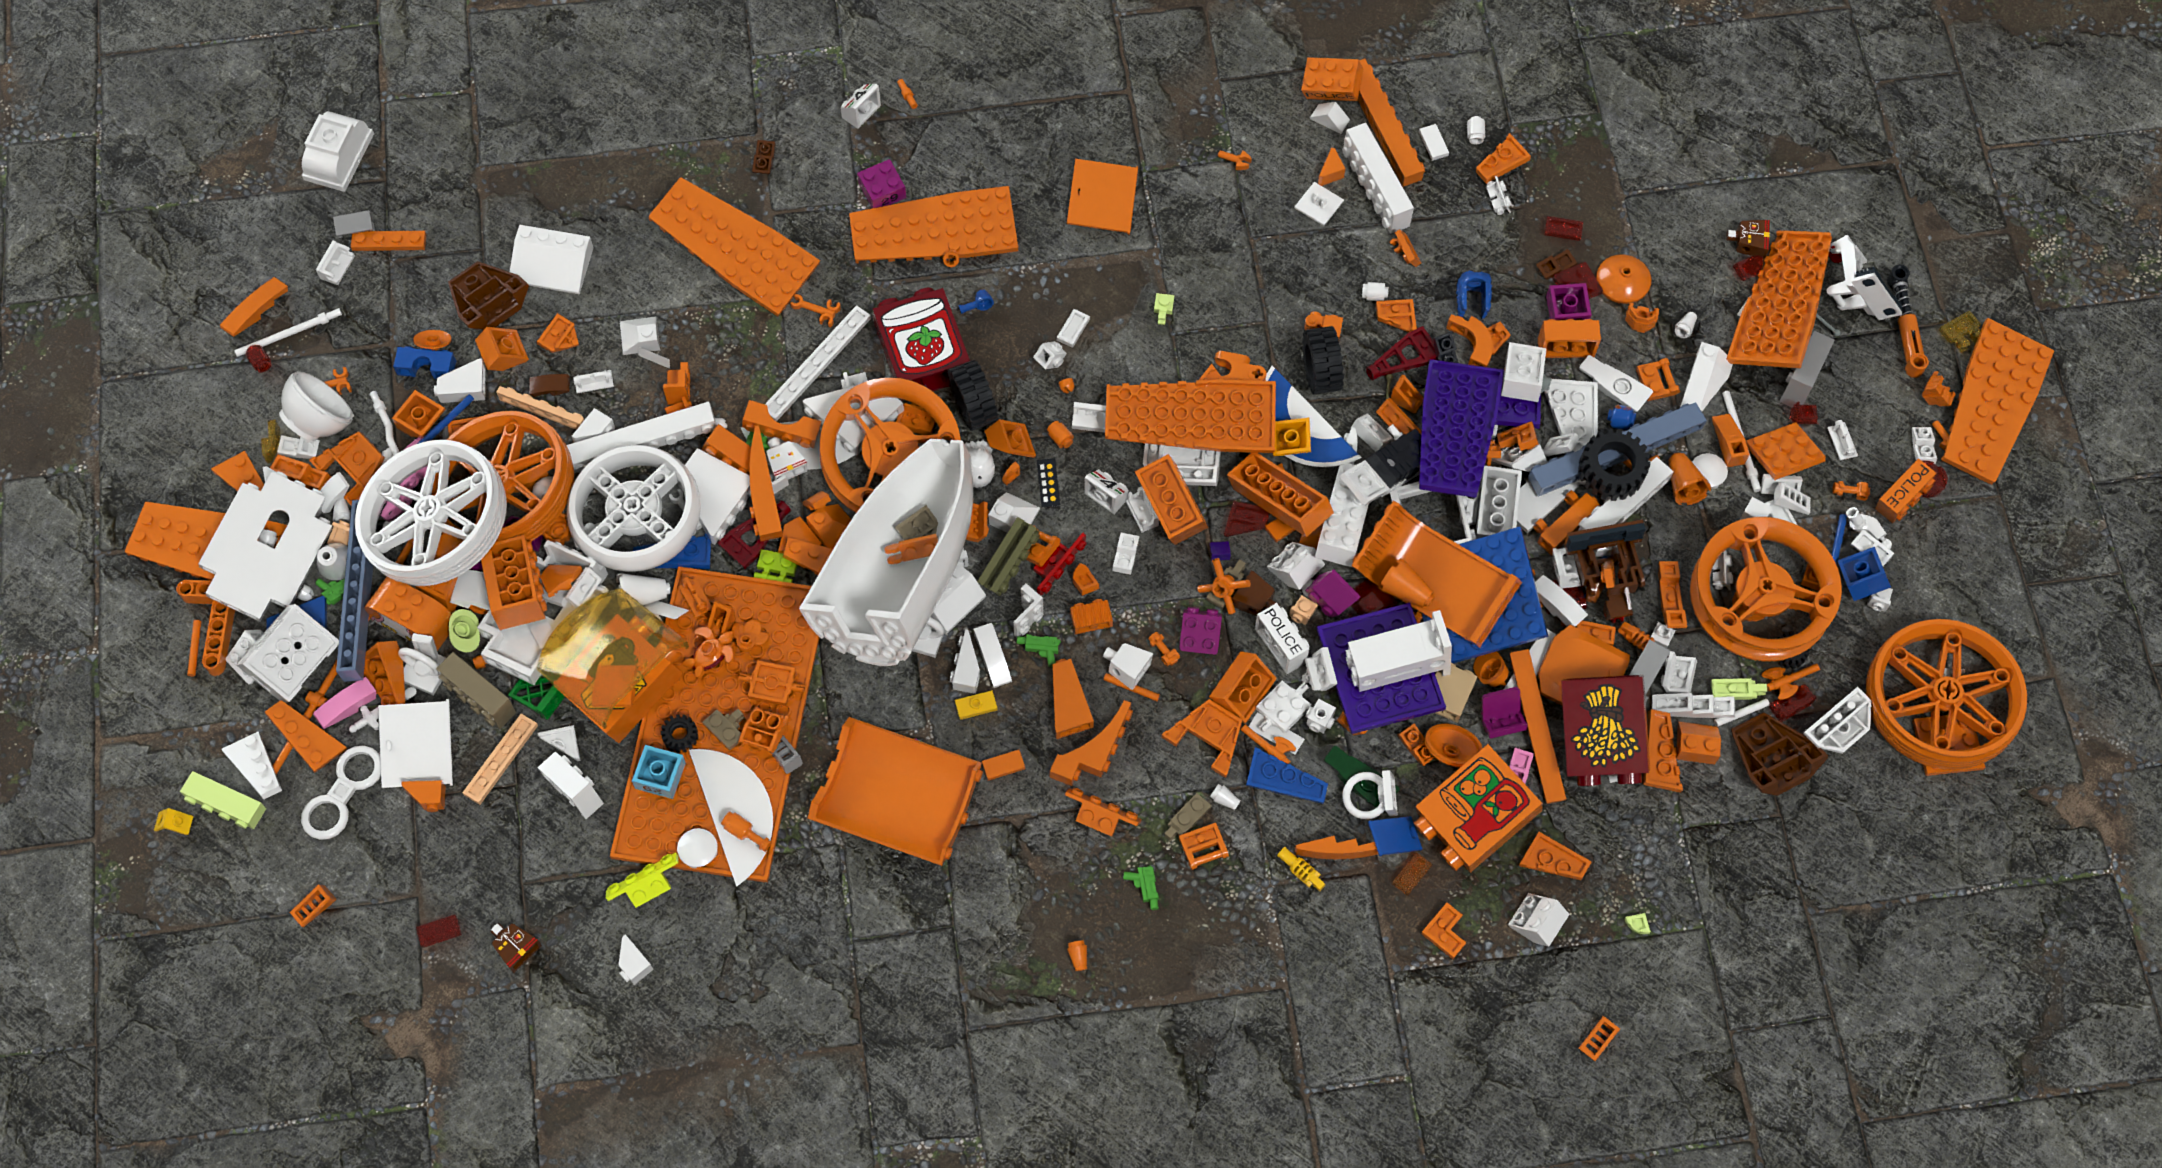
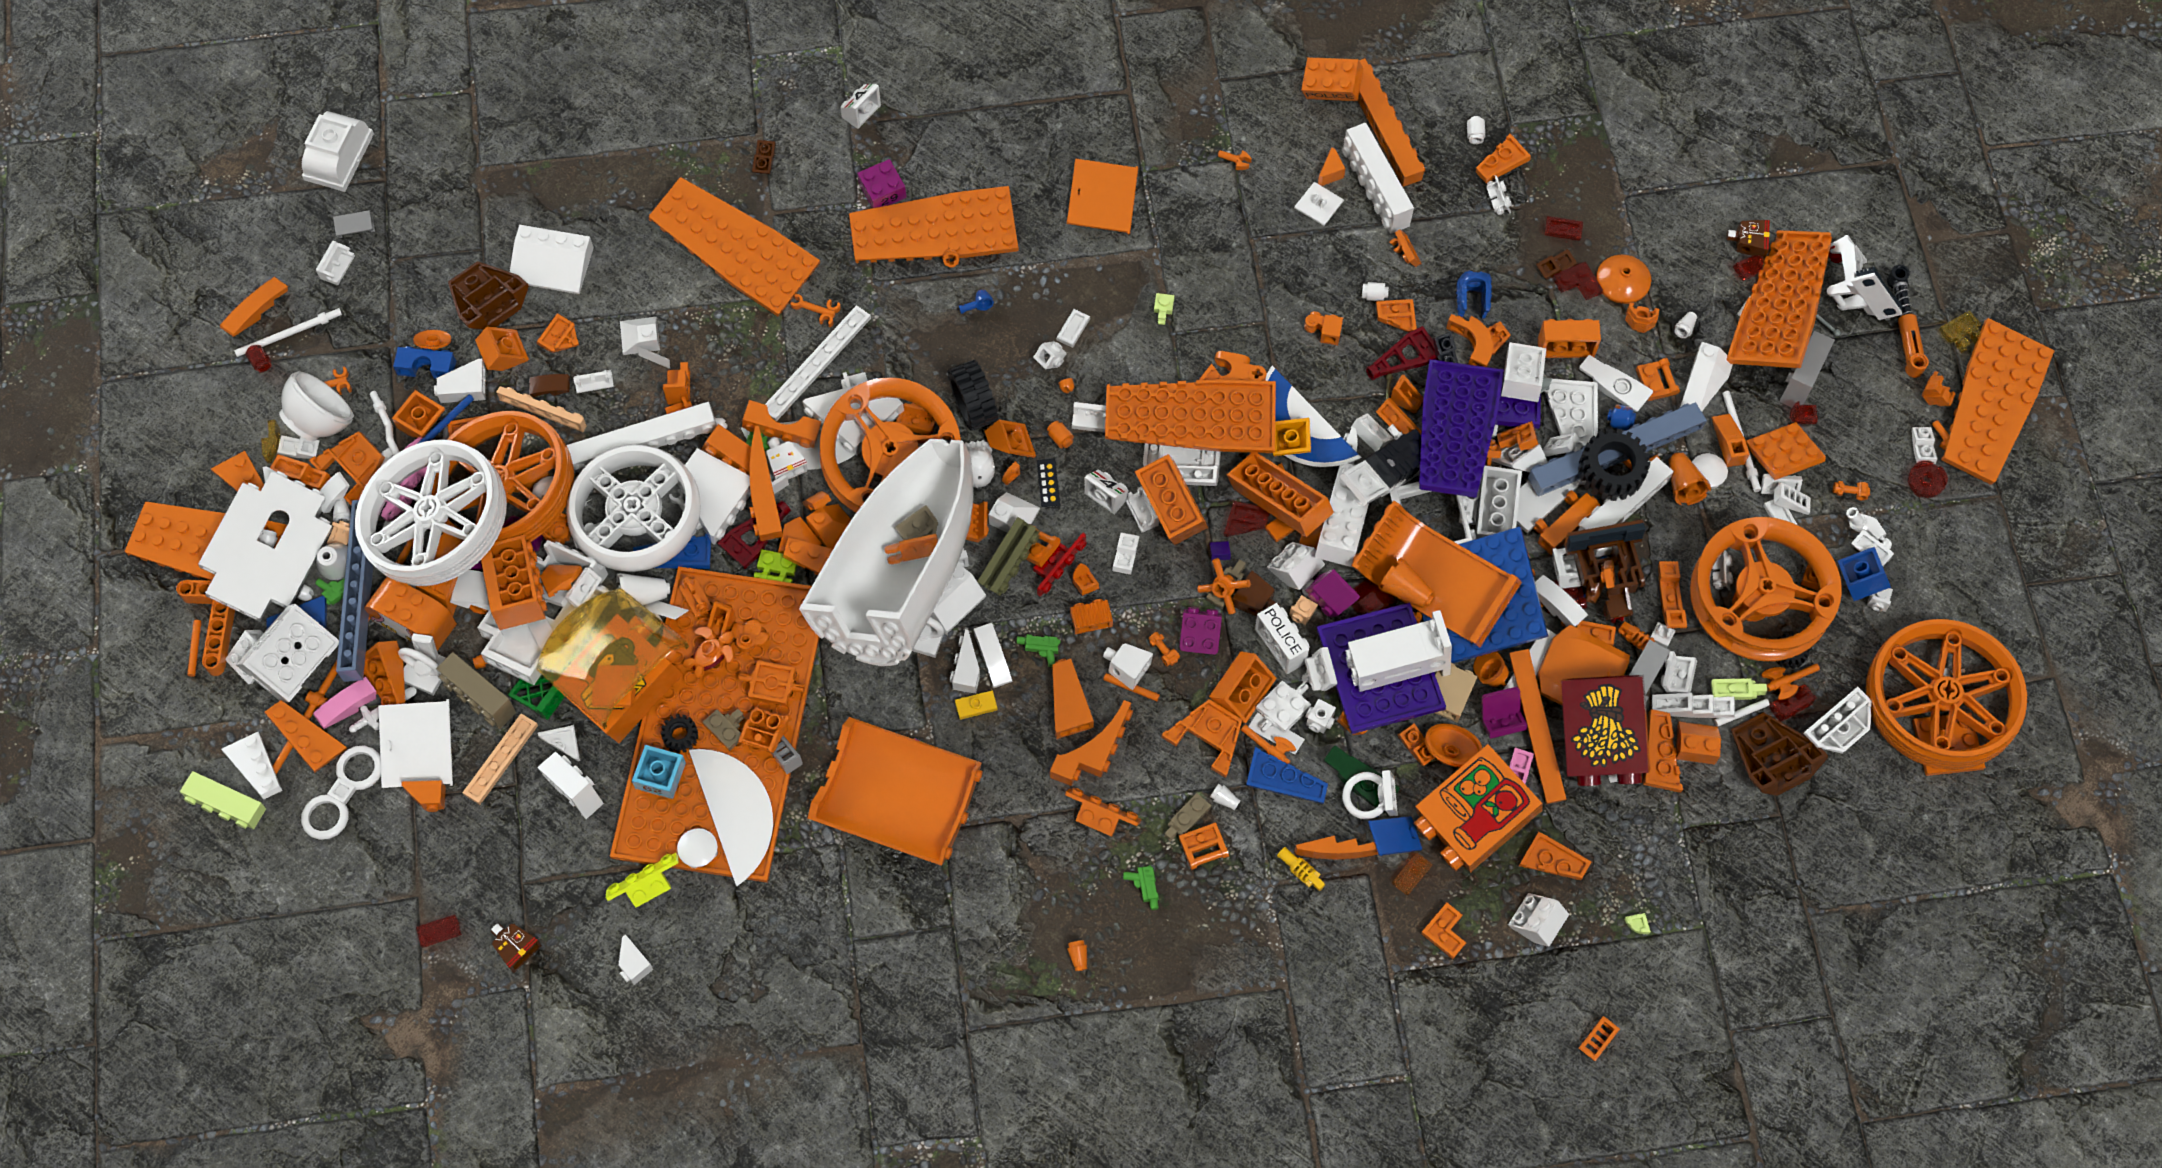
yellow bracket [154,808,193,835] -> none
orange slope [289,884,337,927] -> none
orange plate [351,231,426,251] -> none
yellowish green piece [448,609,480,652] -> none
white slope [572,408,615,443] -> none
orange piece [721,811,772,852] -> none
brick [873,287,970,401] -> none
orange bar [897,79,918,109] -> none
orange tile [982,750,1025,781] -> none
white bracket [1013,584,1044,638] -> none
black tyre [1302,326,1344,395] -> none
white slope [1310,102,1350,134] -> none
white tile [1419,124,1449,161] -> none
magenta brick [1546,283,1592,321] -> none
white panel [1740,497,1772,520] -> none
white hinge [1827,420,1858,460] -> none
blue bar [1831,514,1847,565] -> none
orange brick [1875,458,1936,523] -> none

